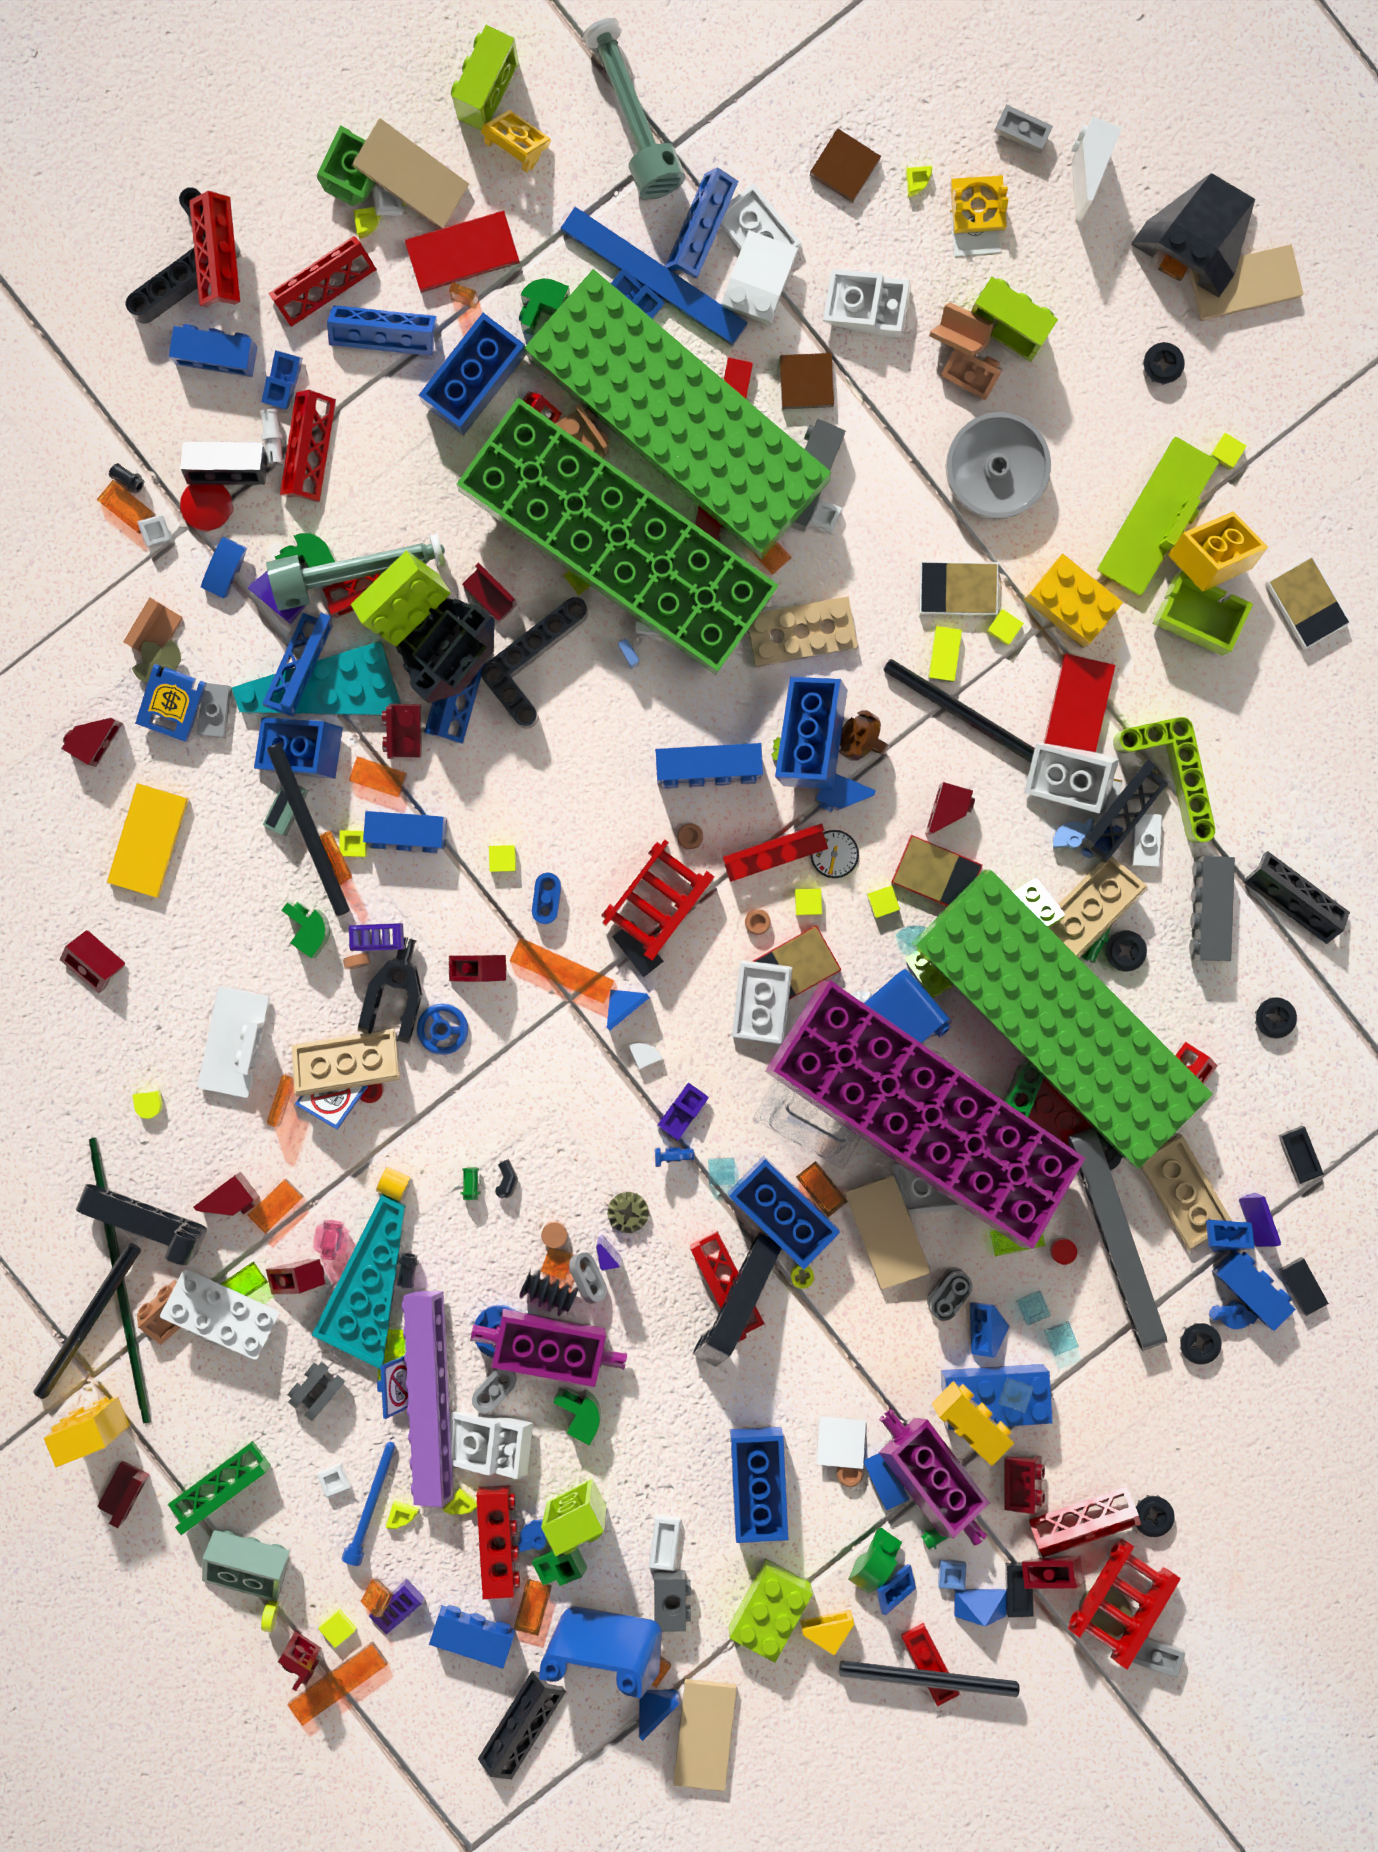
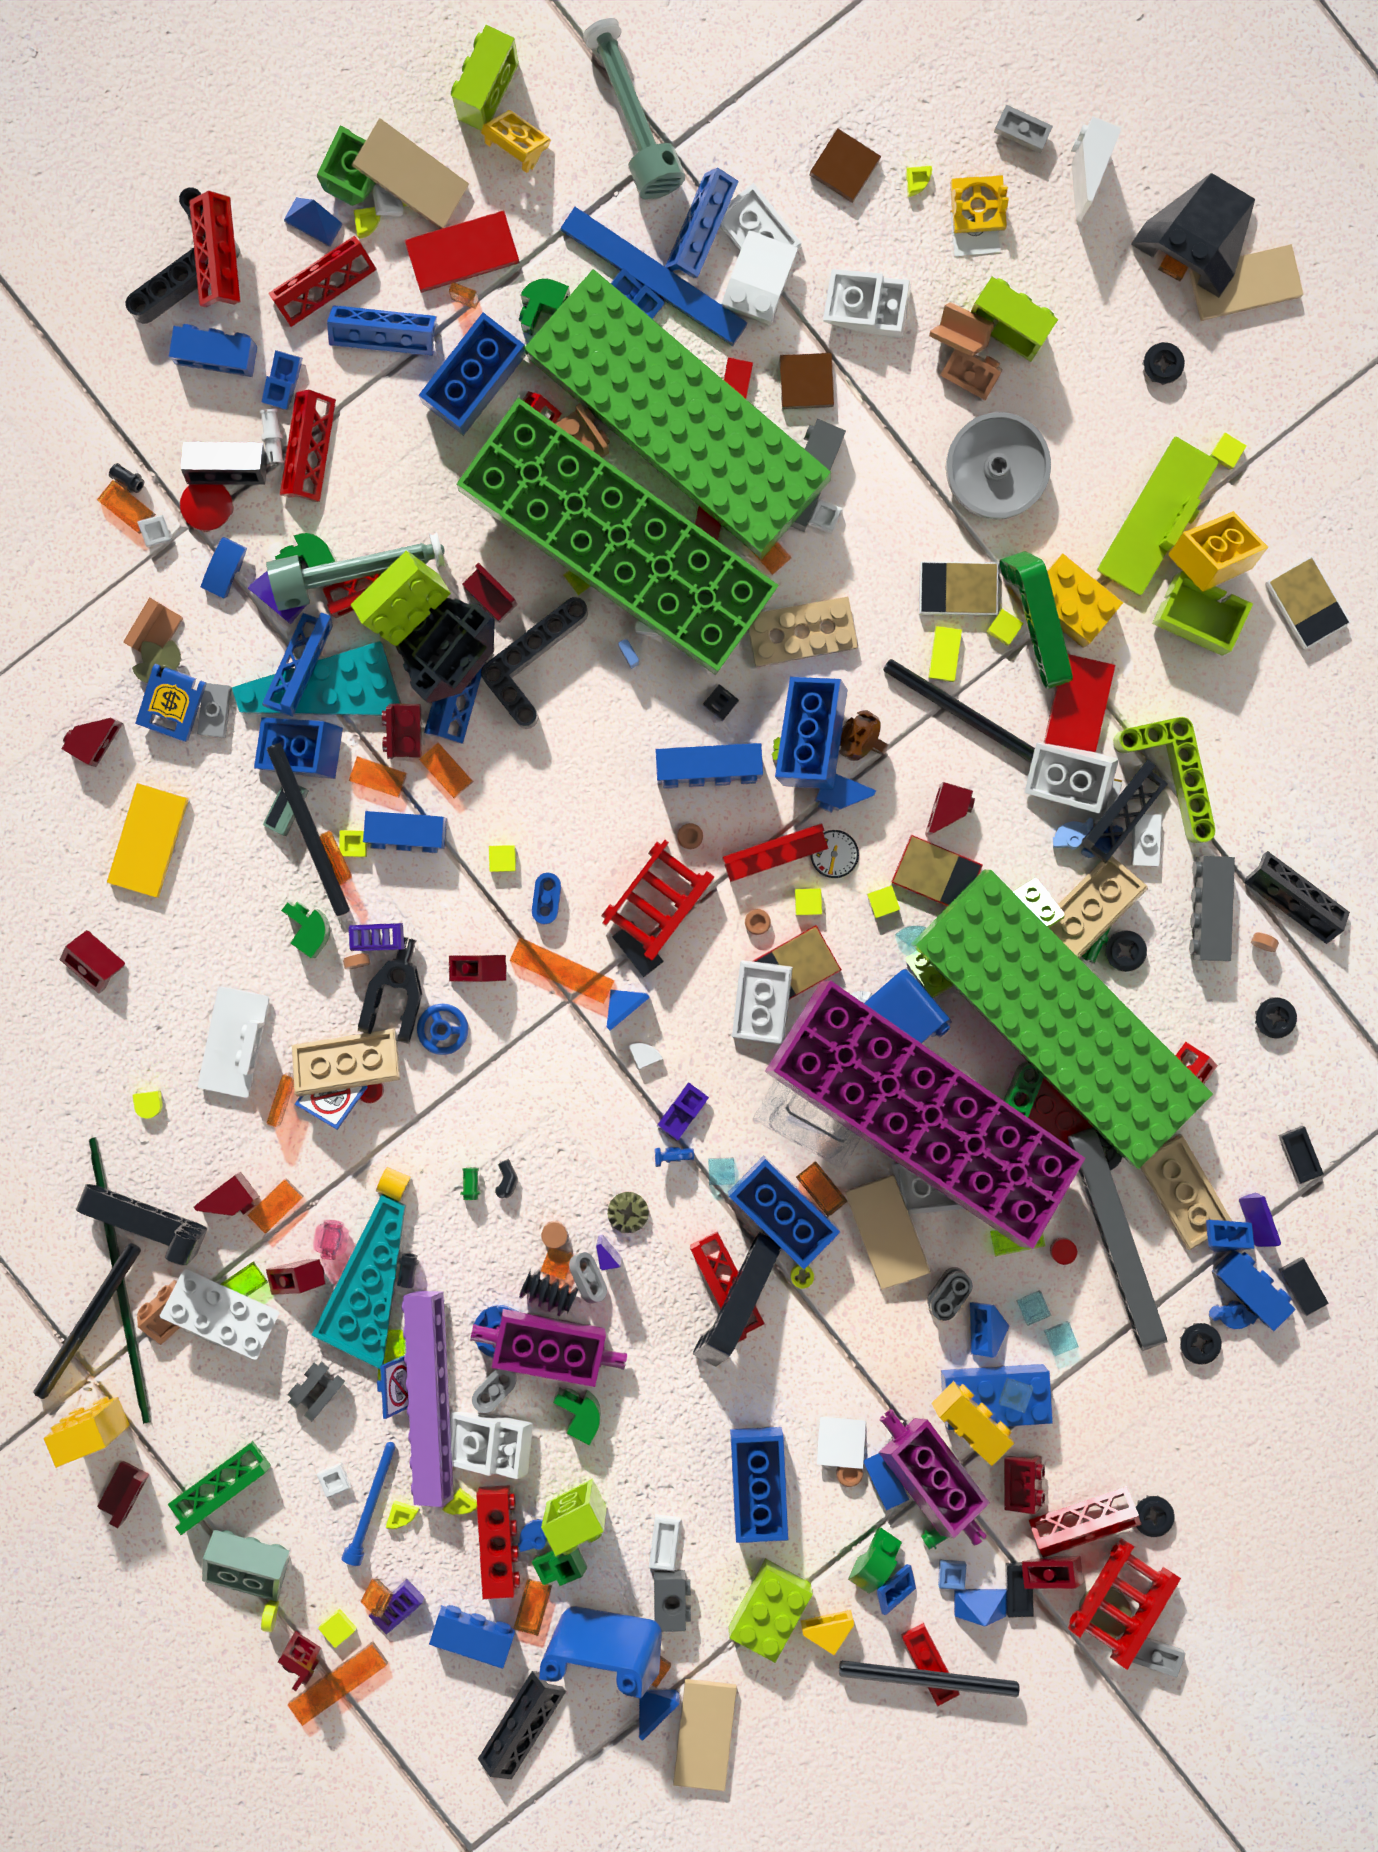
none -> blue slope [284,197,343,247]
none -> clear orange tile [419,743,474,799]
none -> black tile [703,684,739,721]
none -> green beam [999,551,1073,689]
none -> nougat tile [1251,932,1279,952]

